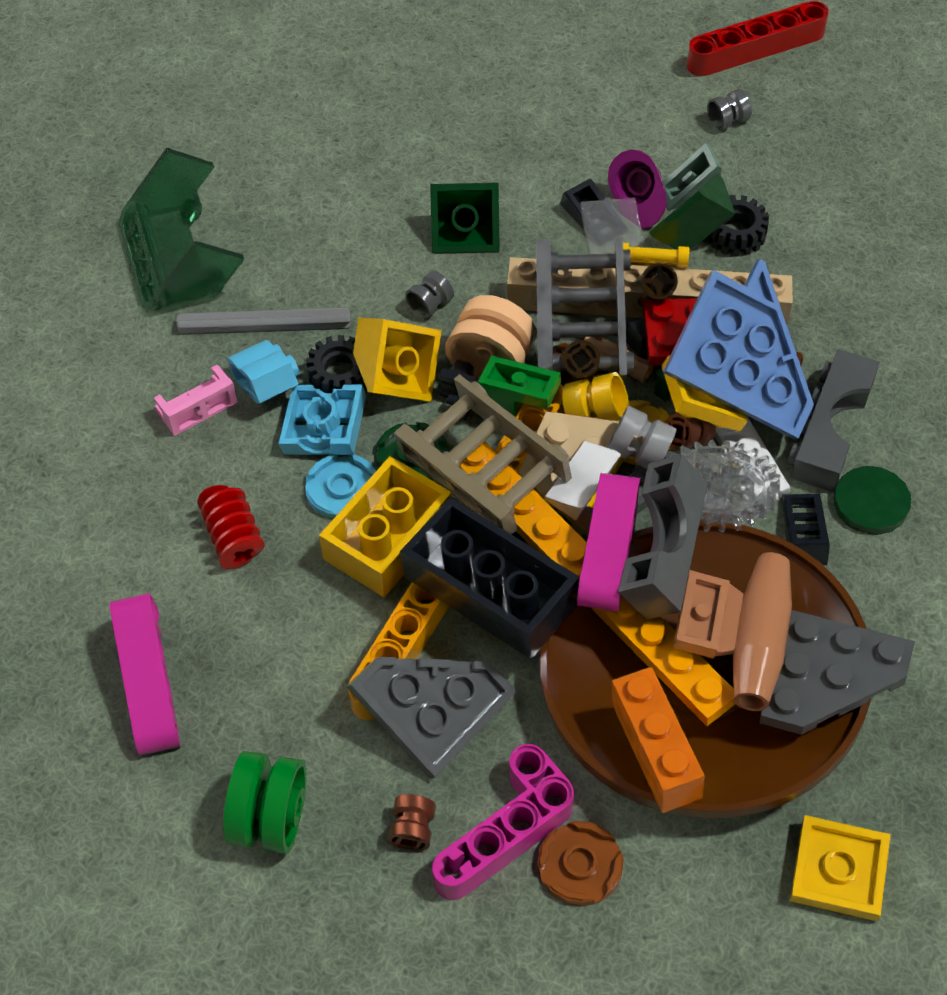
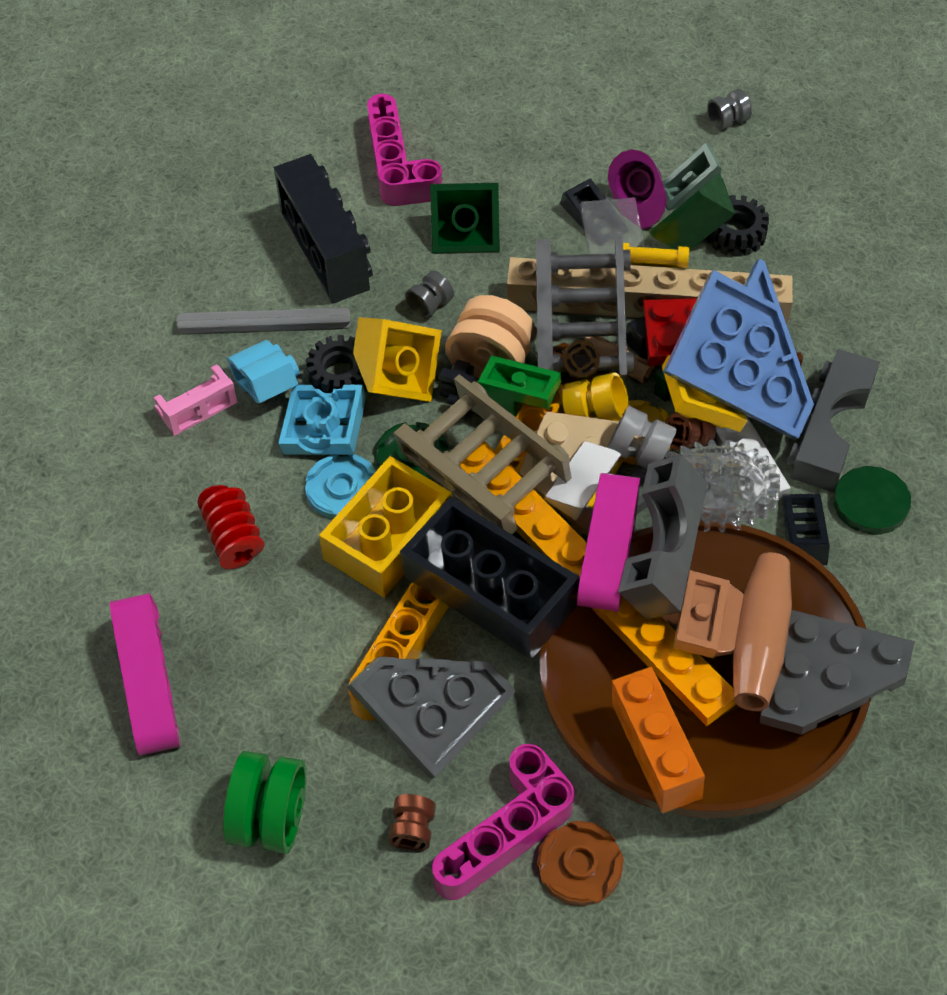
clear green windscreen [119,147,245,312] -> none
dark brown wheel [641,263,678,300] -> none
red beam [687,1,829,76] -> none
yellow plate [790,815,891,922] -> none
none -> black brick [273,154,373,304]
none -> dark pink beam [367,94,443,206]

